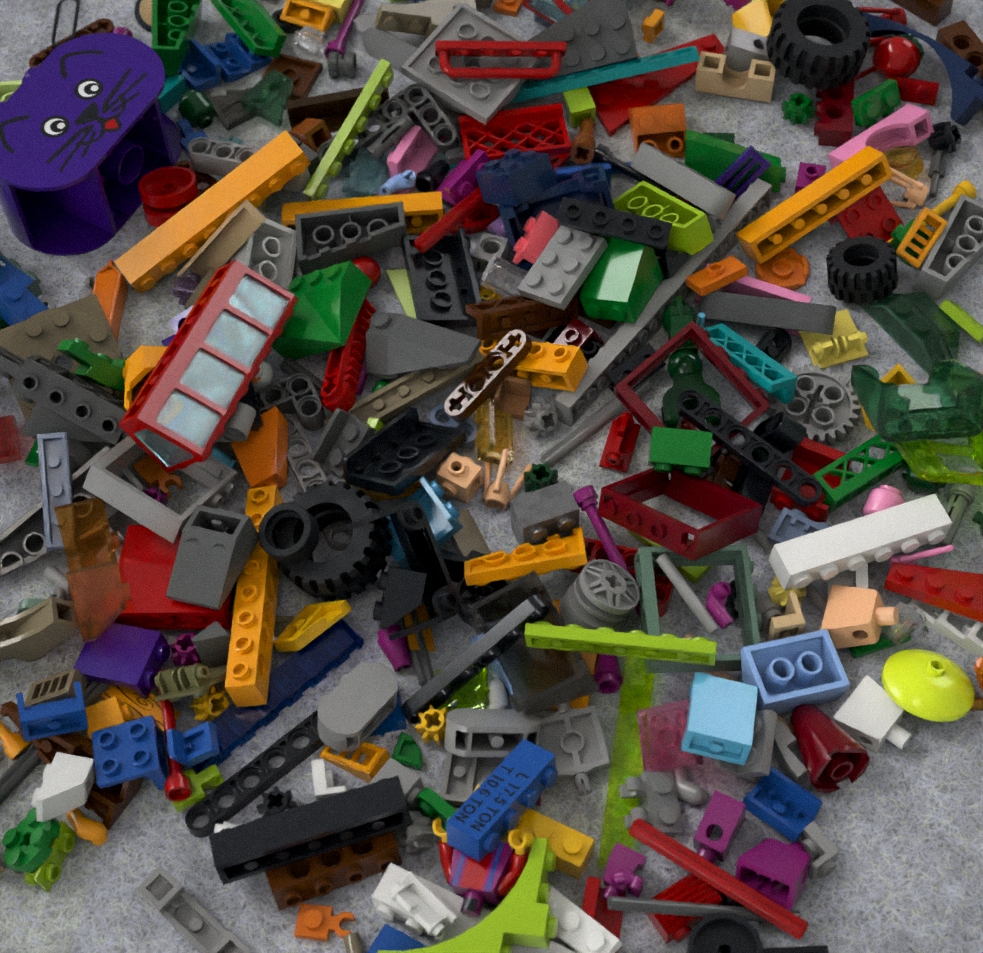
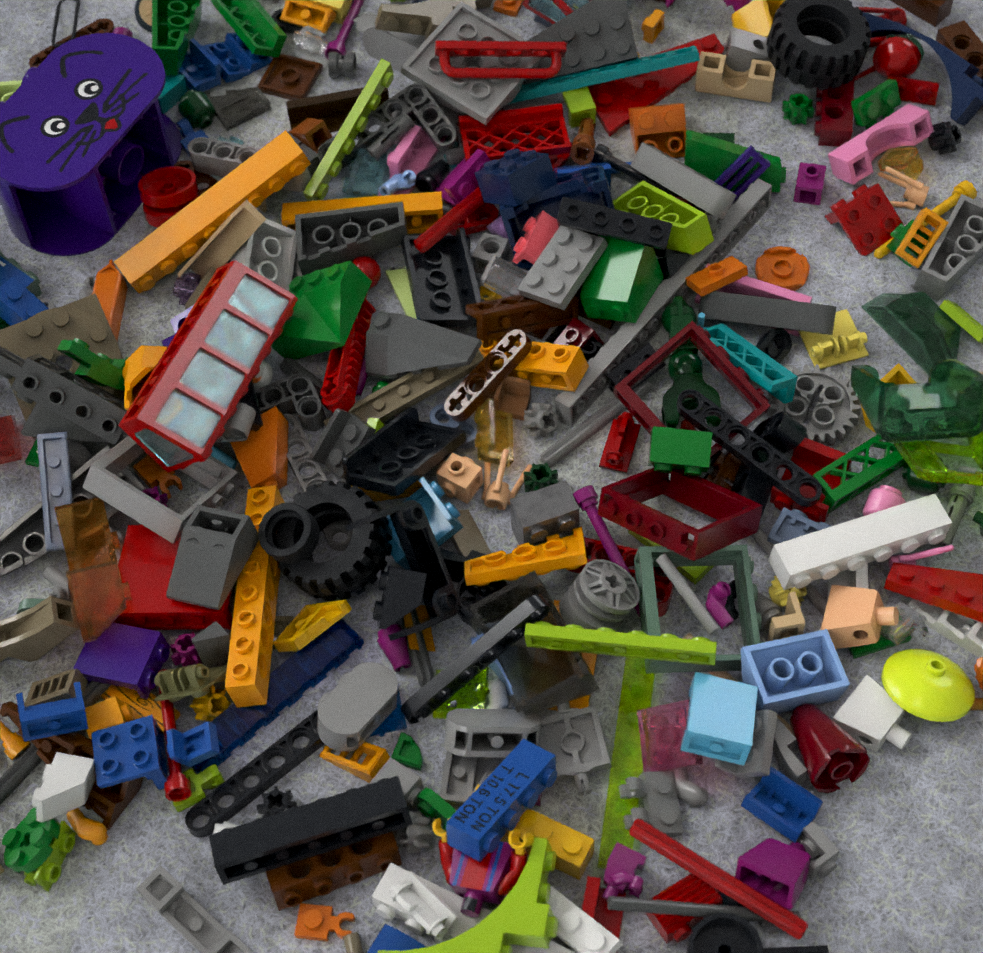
clear green wing [240,69,293,127] -> none
white bracket [311,759,347,800] -> none
yellow gear [415,705,448,747] -> none
magenta cone [592,654,623,694] -> none
magenta torso [693,790,746,864] -> none
light orange brick [735,146,894,265] -> none
black tyre [826,236,898,305] -> none
dark grey axle [928,150,948,198] -> none

